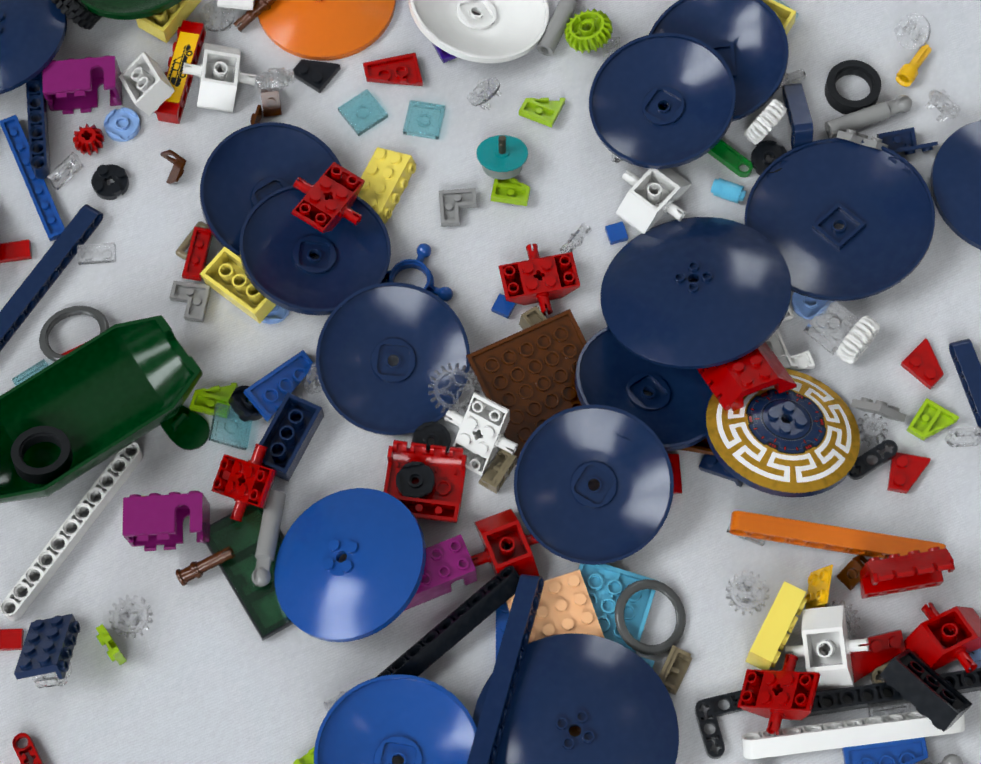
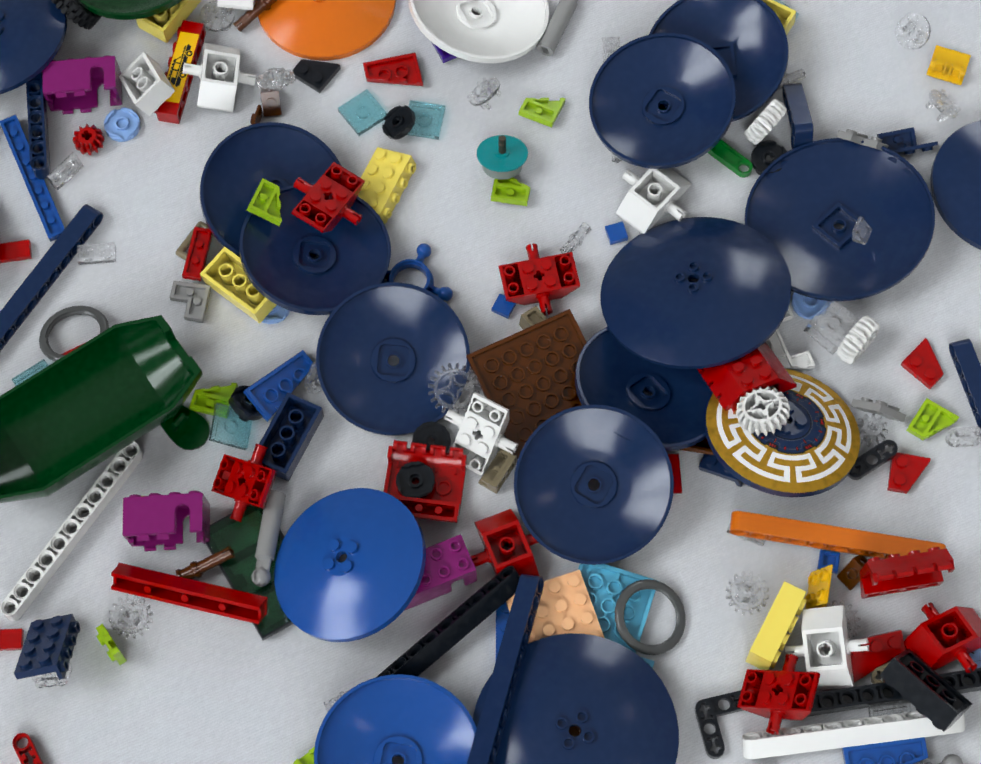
black tyre [11,426,73,484] -> none
black plate [91,164,129,200] -> none
reddish brown bracket [160,150,187,184] -> none
light grey plate [439,188,477,227] -> none
lime gear [564,9,613,54] -> none
dark tan hinge [659,645,692,695] -> none
medium azure head [711,178,746,204] -> none
black tyre [824,60,881,114] -> none
light grey piece [825,95,912,139] -> none
yellow piece [896,44,932,87] -> none
none -> red tile [111,563,268,624]
none -> lime wing [247,178,282,226]
none -> black plate [382,105,416,140]
none -> white gear [736,386,790,436]
none -> blue tile [817,550,840,574]
none -> clear slope [852,216,872,245]
none -> yellow hinge [926,45,971,85]

